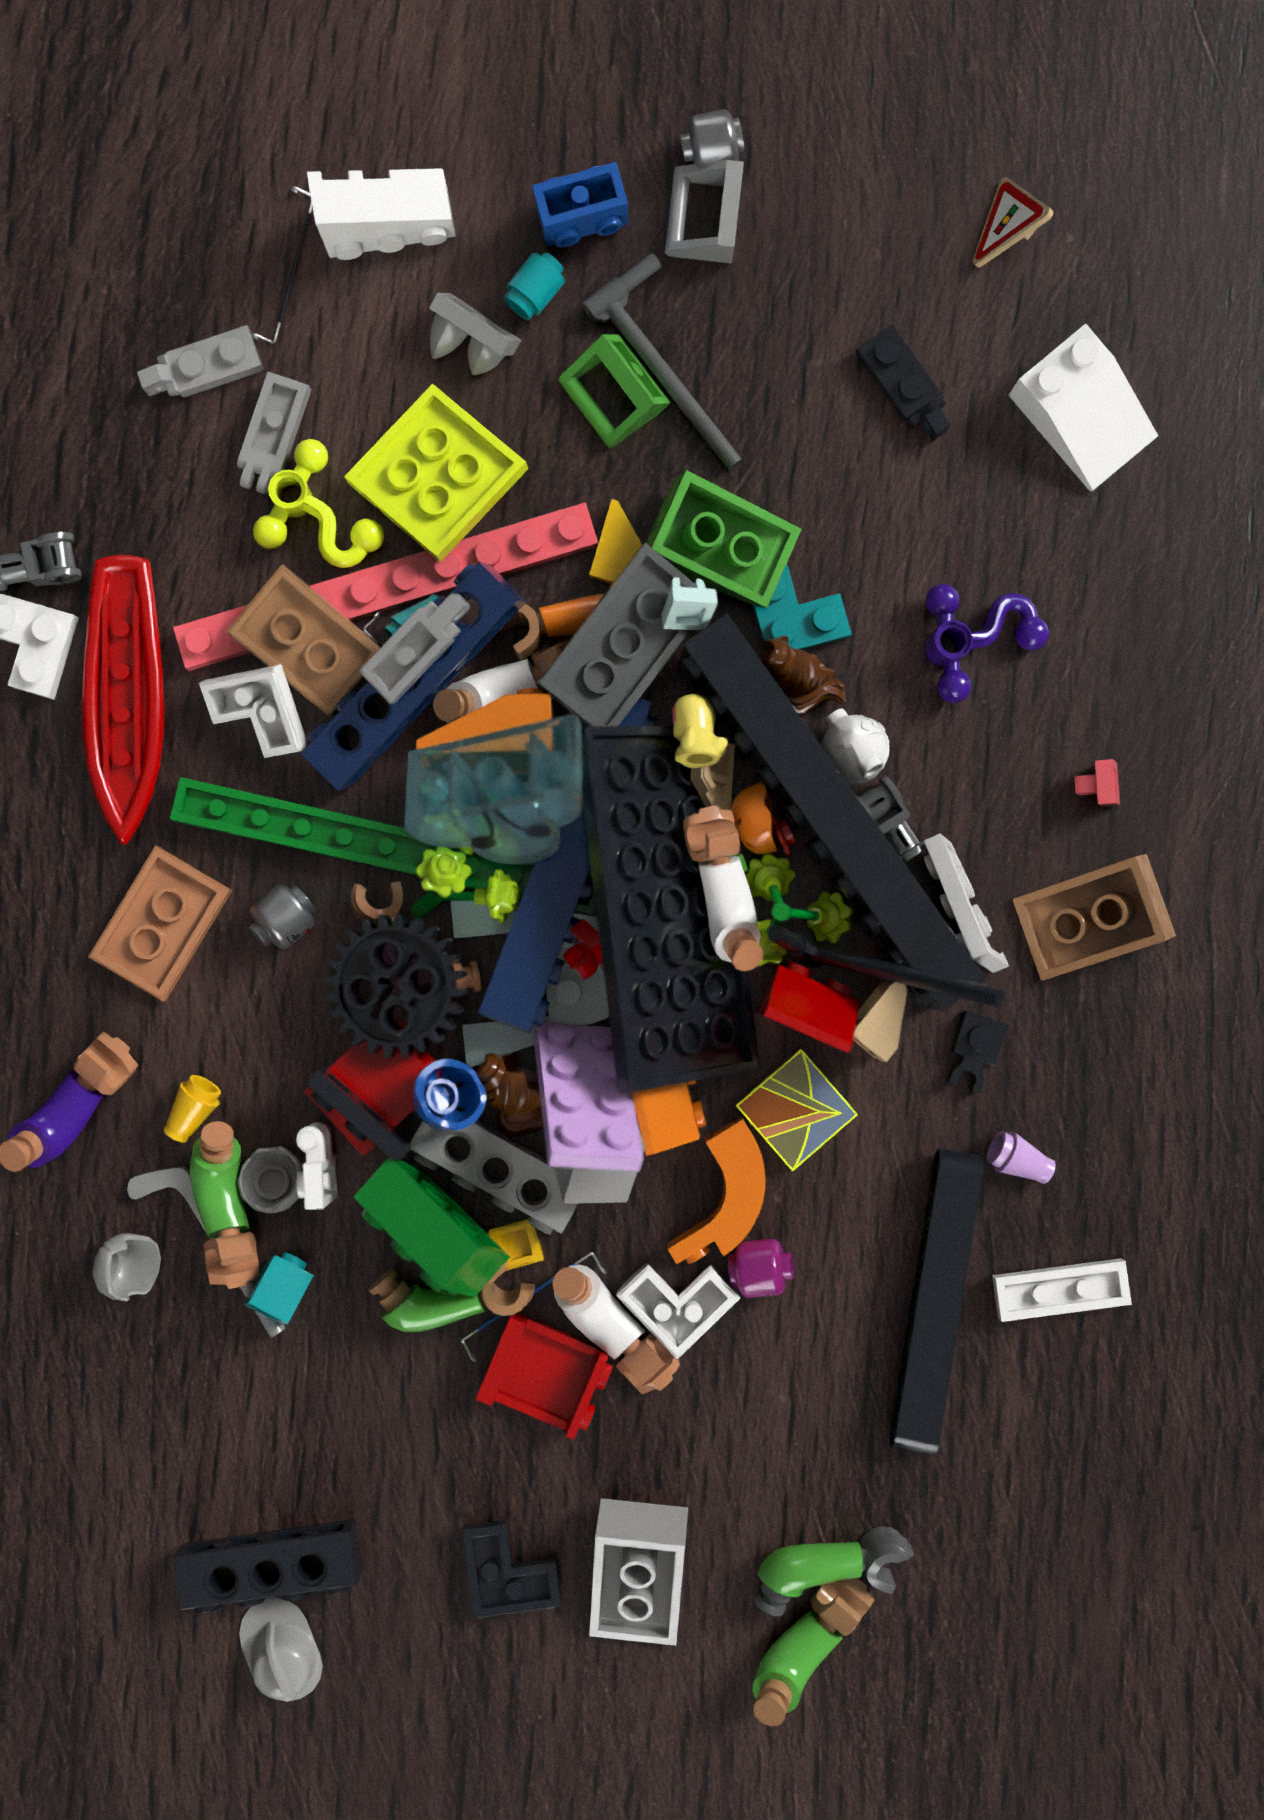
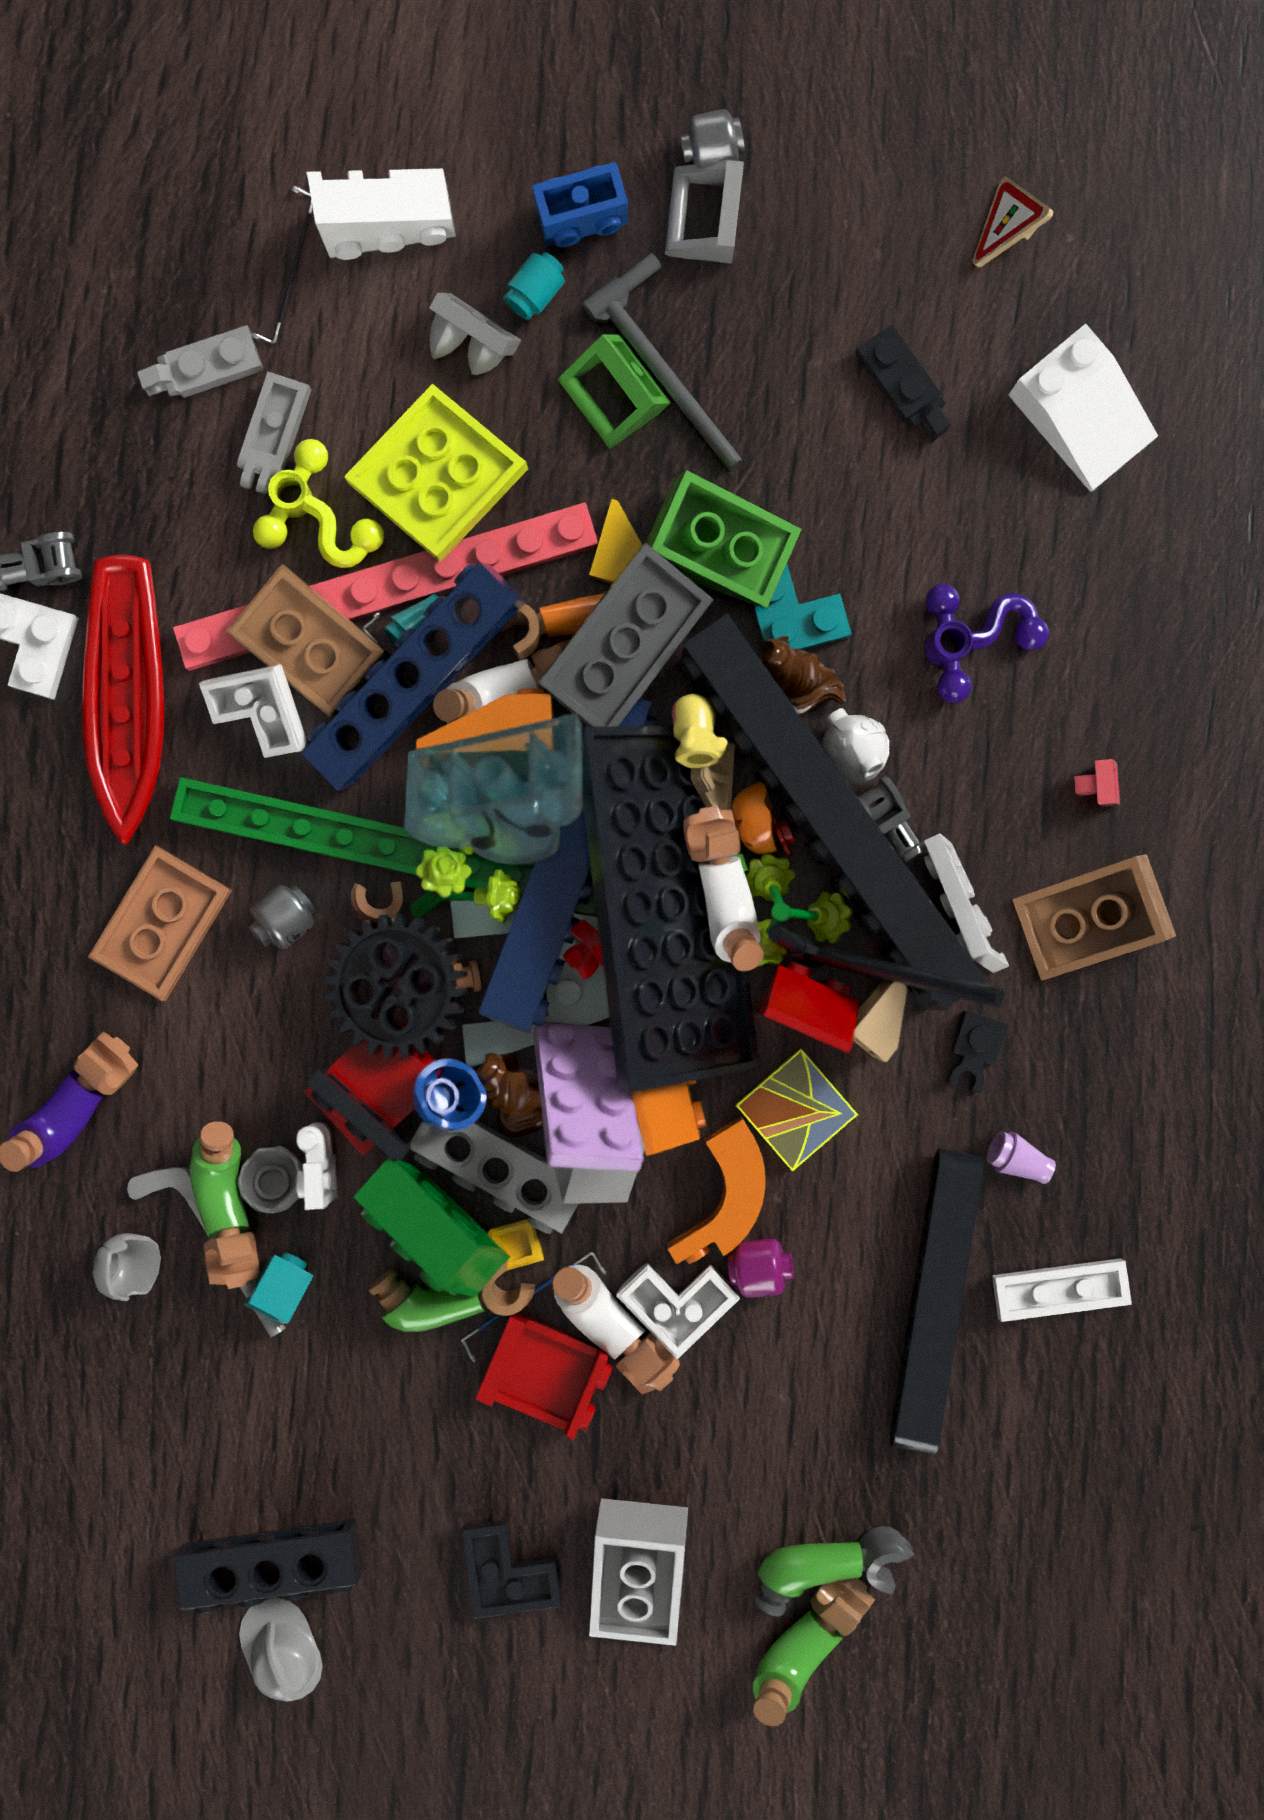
yellow cone [163,1075,221,1143] -> none
light grey hinge [359,593,471,704] -> none
light aqua tile [661,577,718,631] -> none

